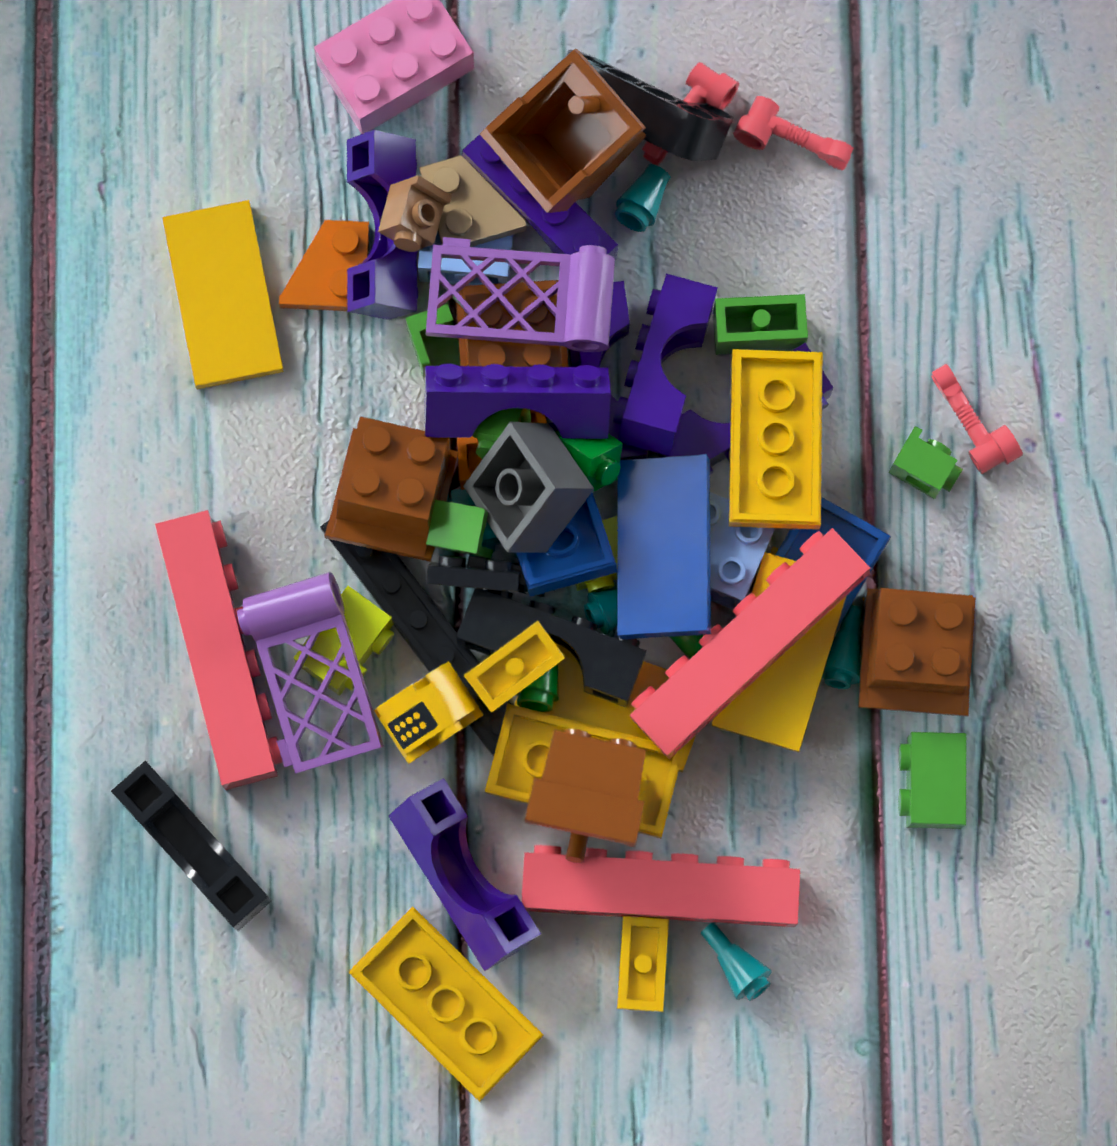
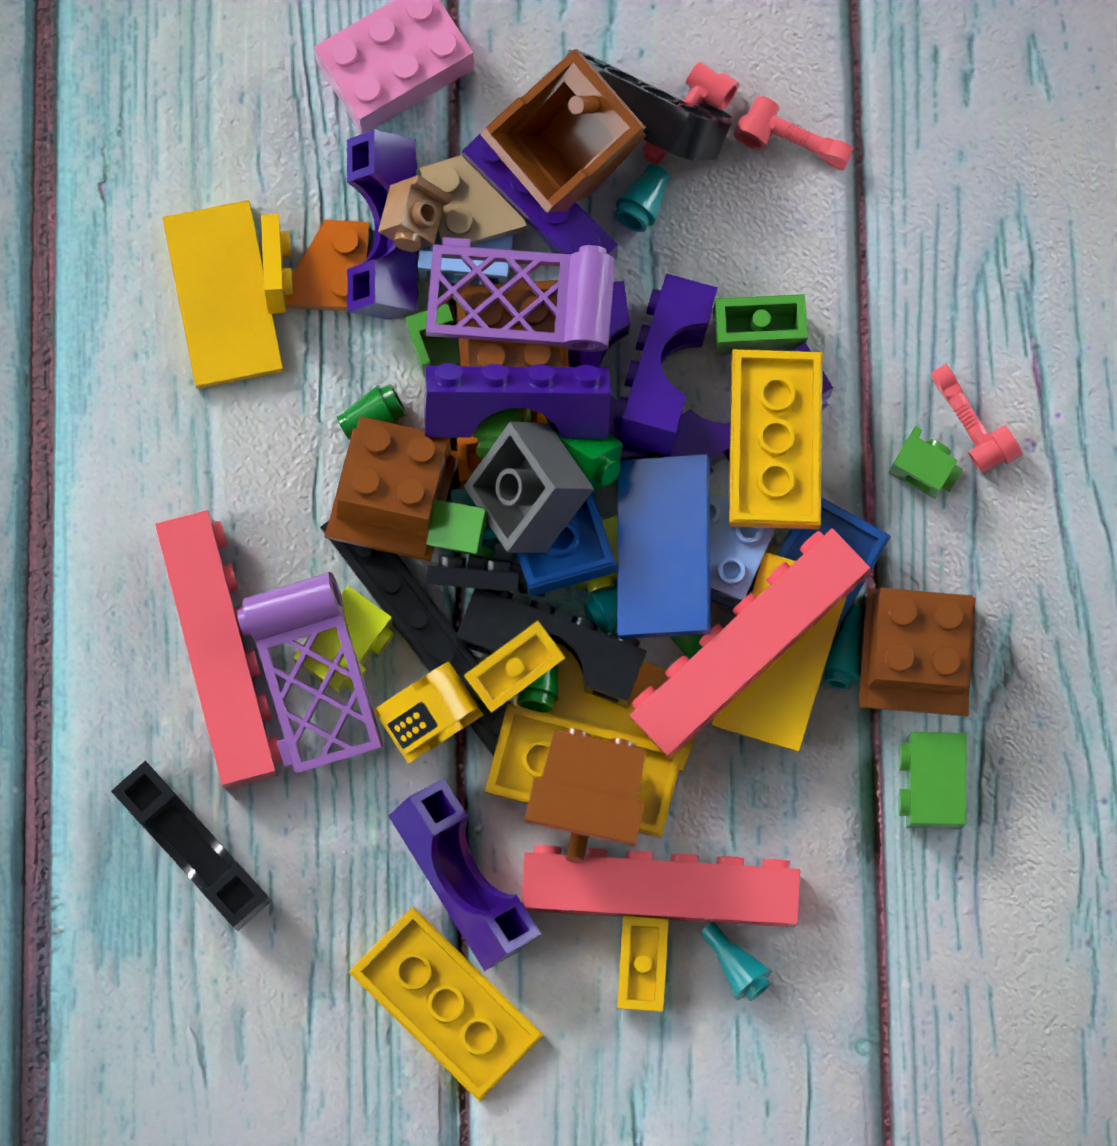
none -> yellow plate [261,214,294,314]
none -> green cone [337,384,407,440]

